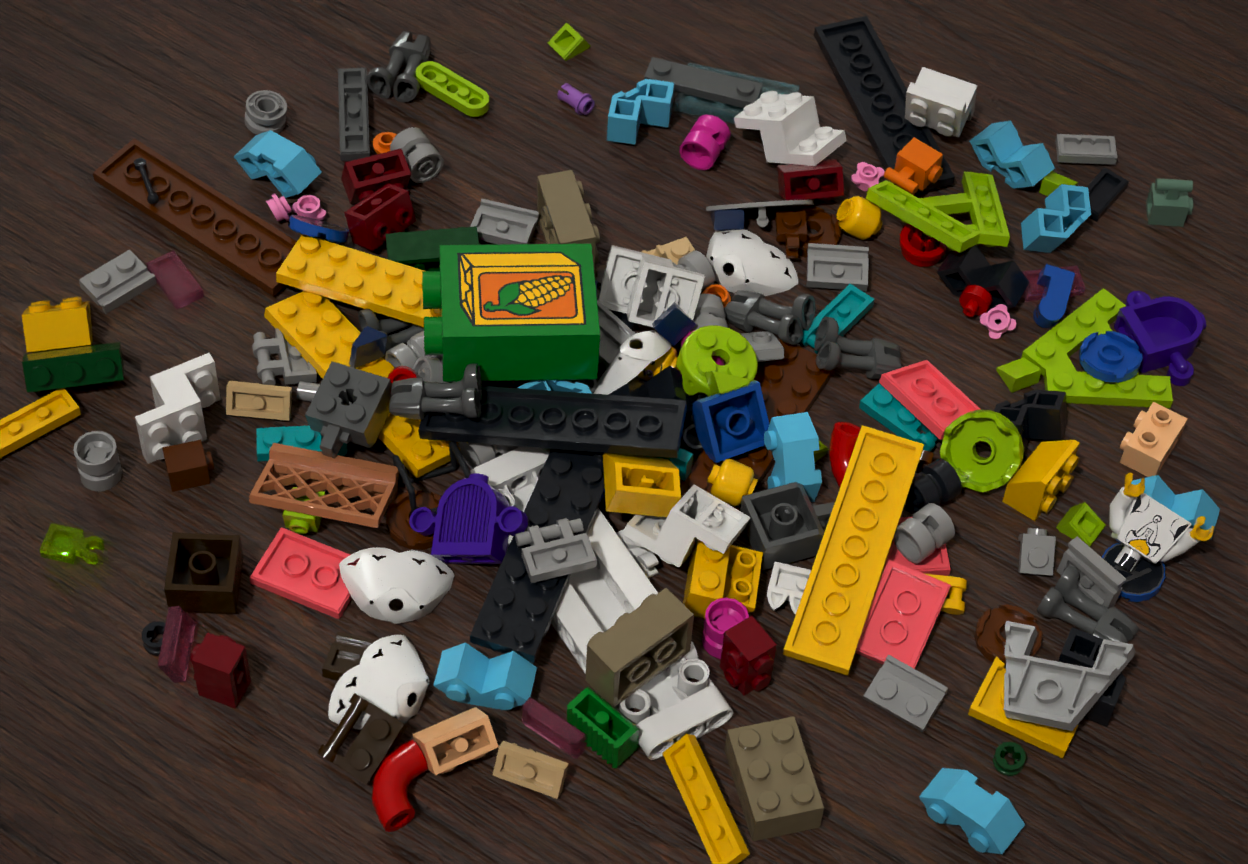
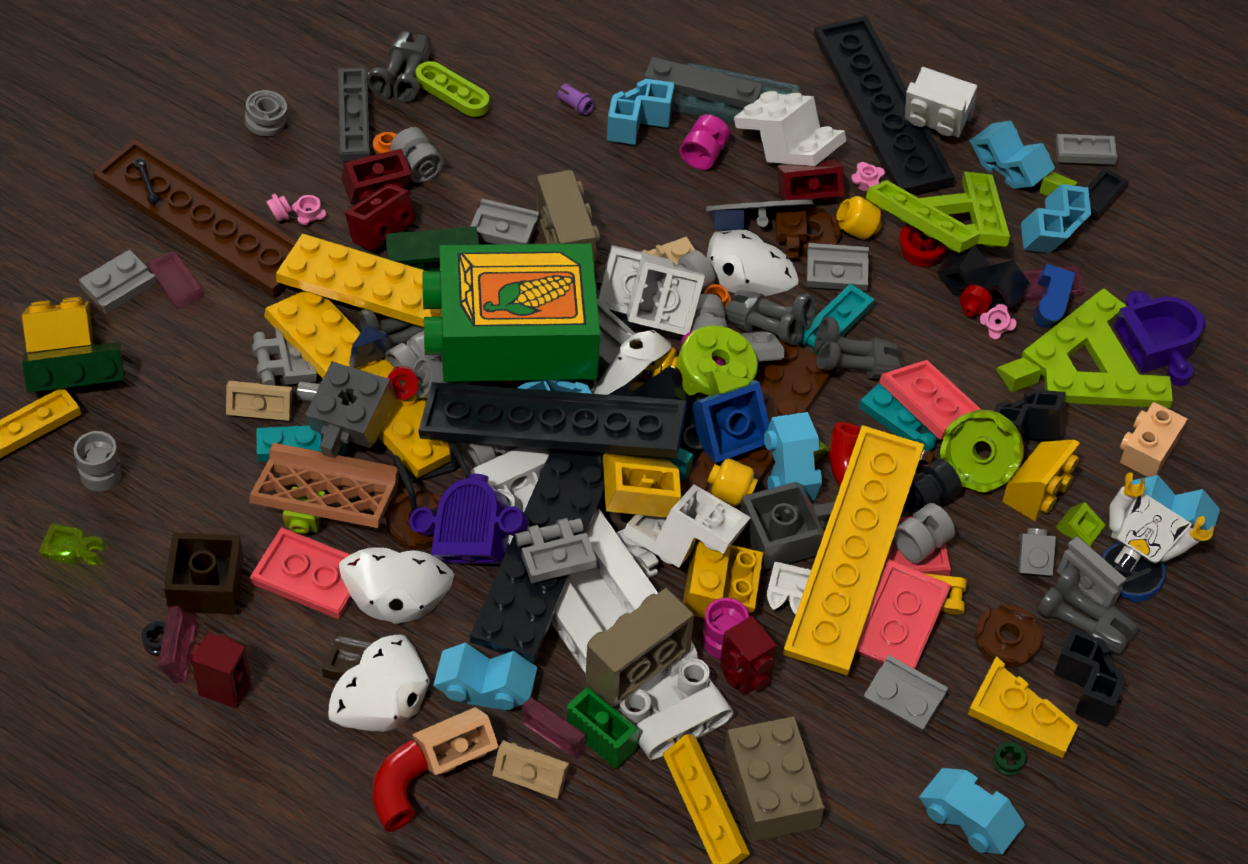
white bracket [135,353,221,464] -> none
reddish brown brick [162,440,214,492] -> none
medium azure brick [234,130,322,198] -> none
blue tile [288,215,349,243] -> none
dark brown plate [317,693,408,786] -> none
dark grey piece [389,363,482,420] -> none
lime slope [548,22,591,61] -> none
dark blue slope [652,302,696,346] -> none
orange brick [883,137,943,195] -> none
light grey wing [1004,621,1135,731] -> none
blue tile [1079,331,1143,383] -> none
sand green brick [1146,178,1193,227] -> none

